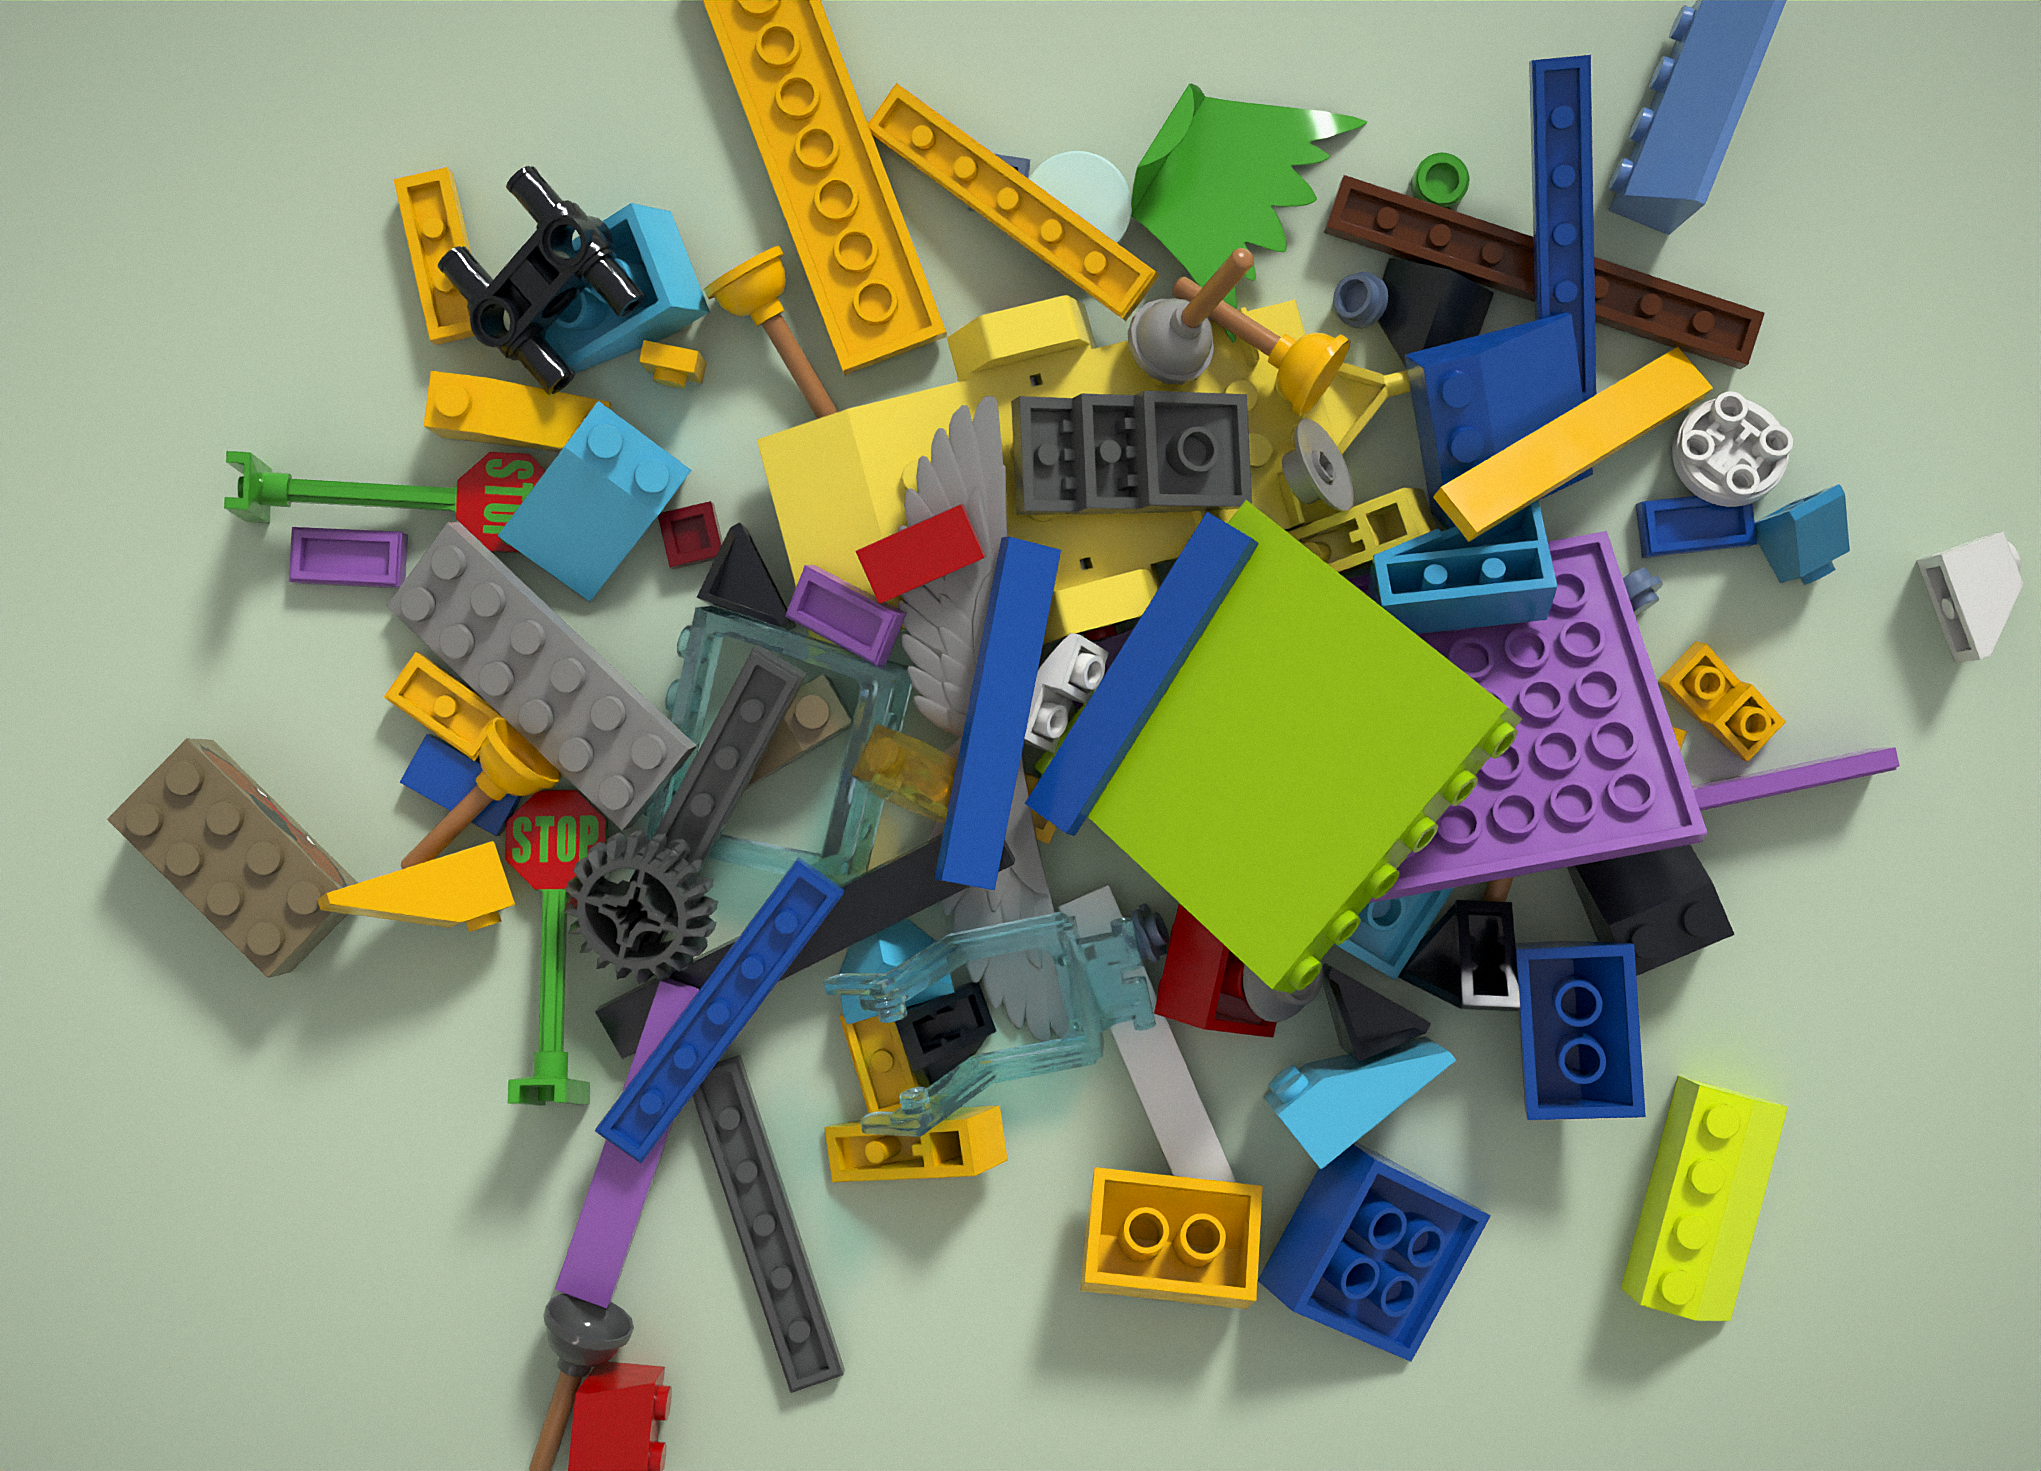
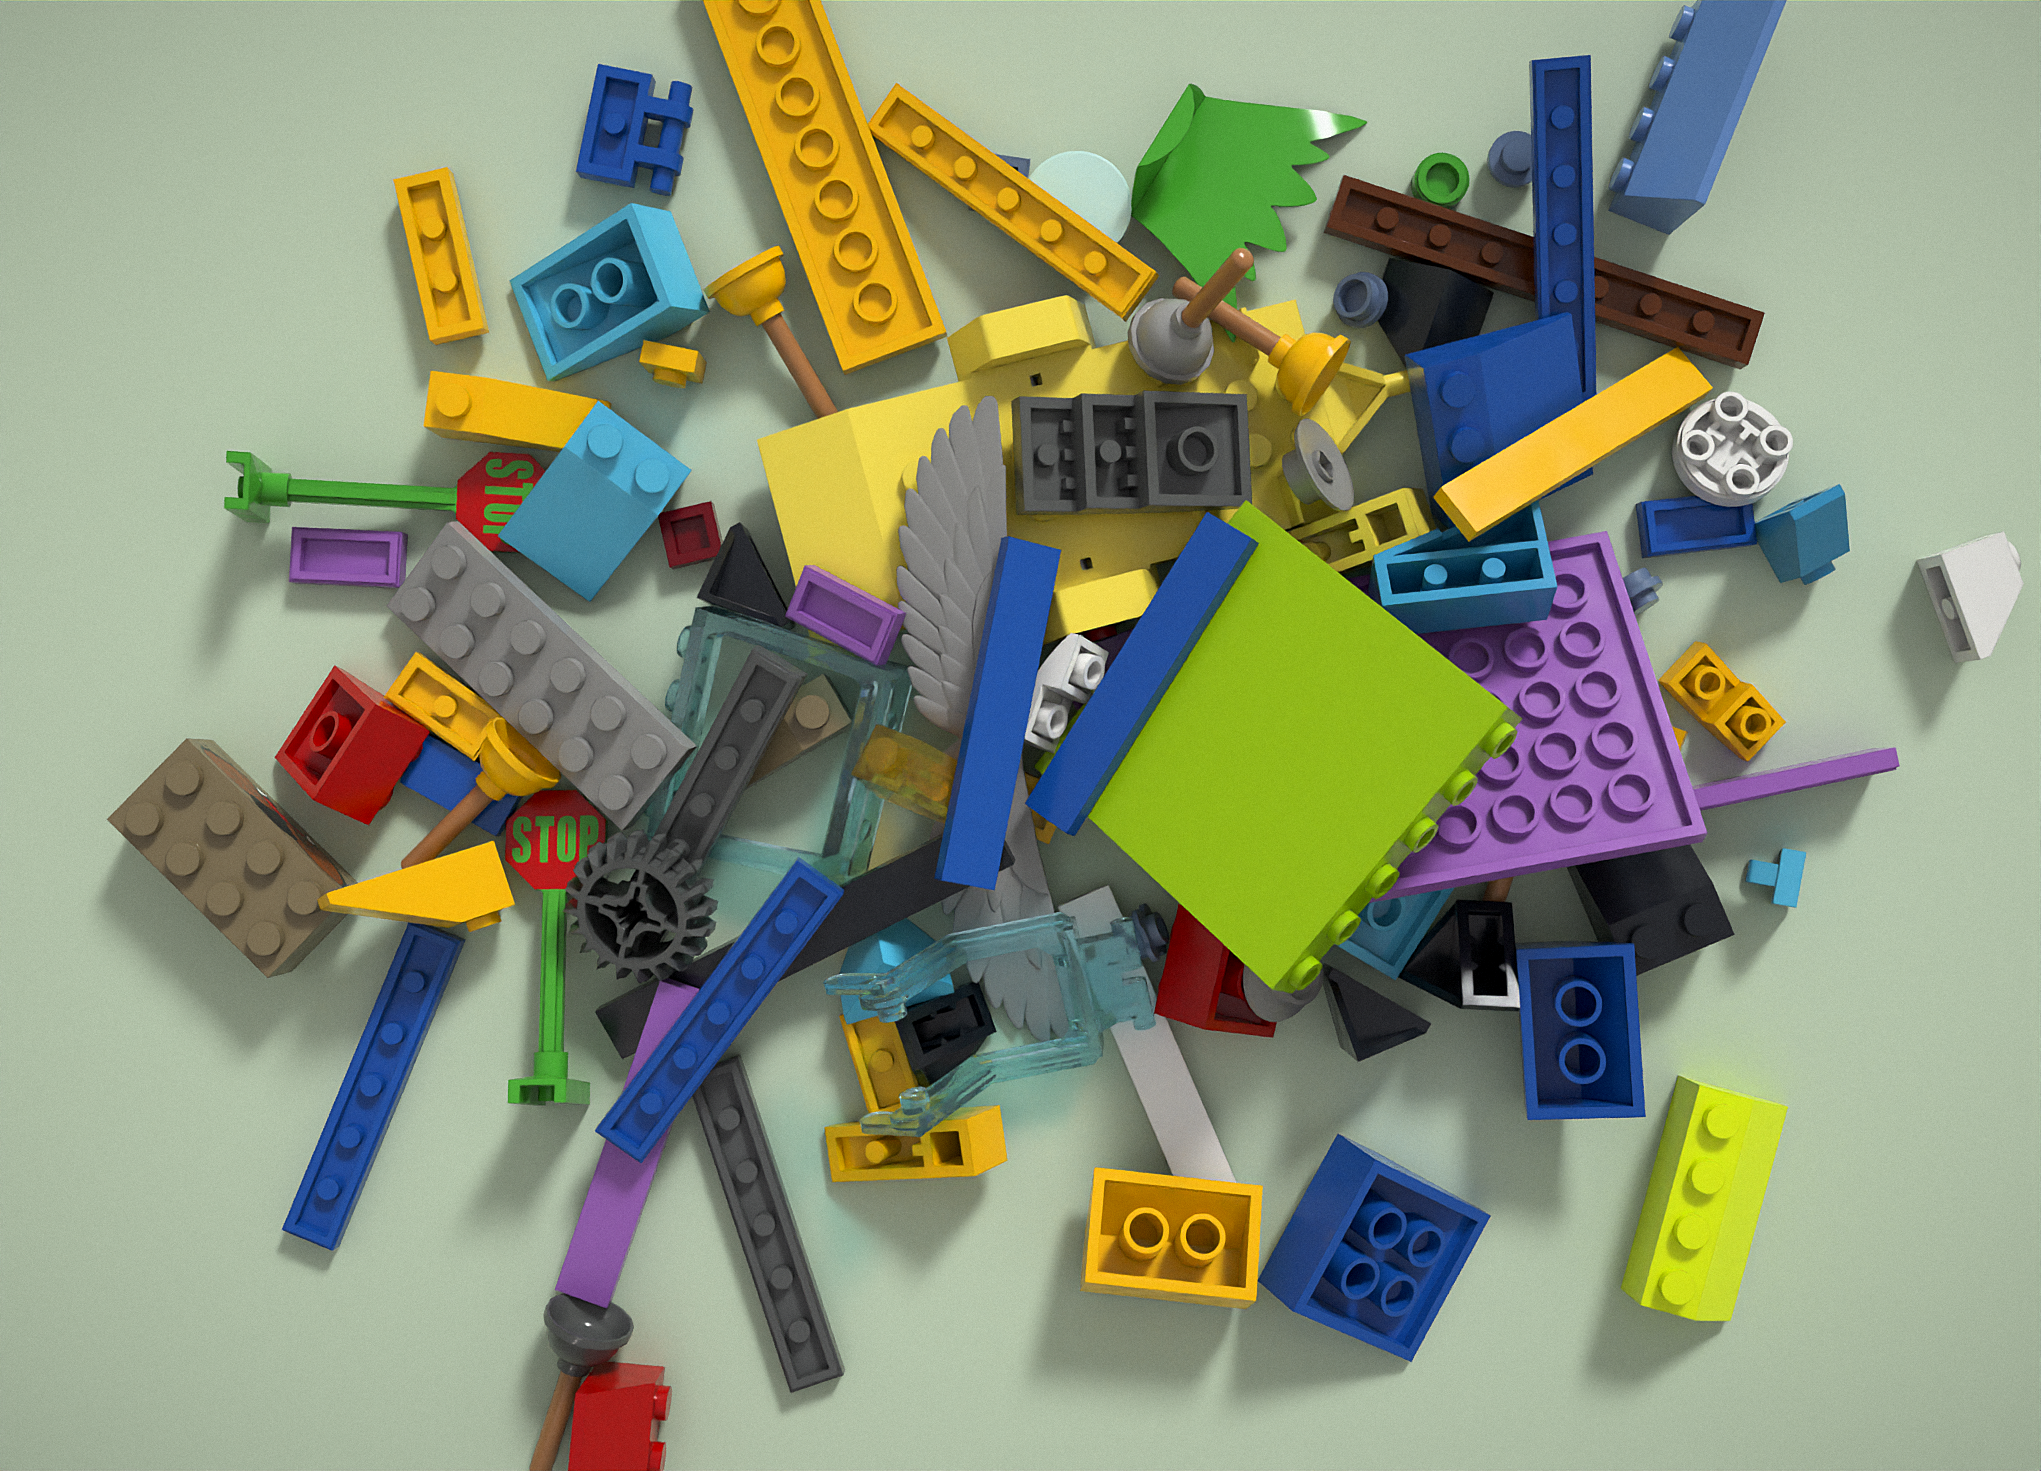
black piece [437,166,646,395] -> none
red tile [855,503,986,604] -> none
medium azure slope [1263,1037,1456,1169] -> none
none -> red slope [274,665,430,826]
none -> blue tile [282,922,466,1251]
none -> blue plate [576,64,694,196]
none -> sand blue plate [1487,131,1532,188]
none -> medium azure tile [1745,848,1806,908]

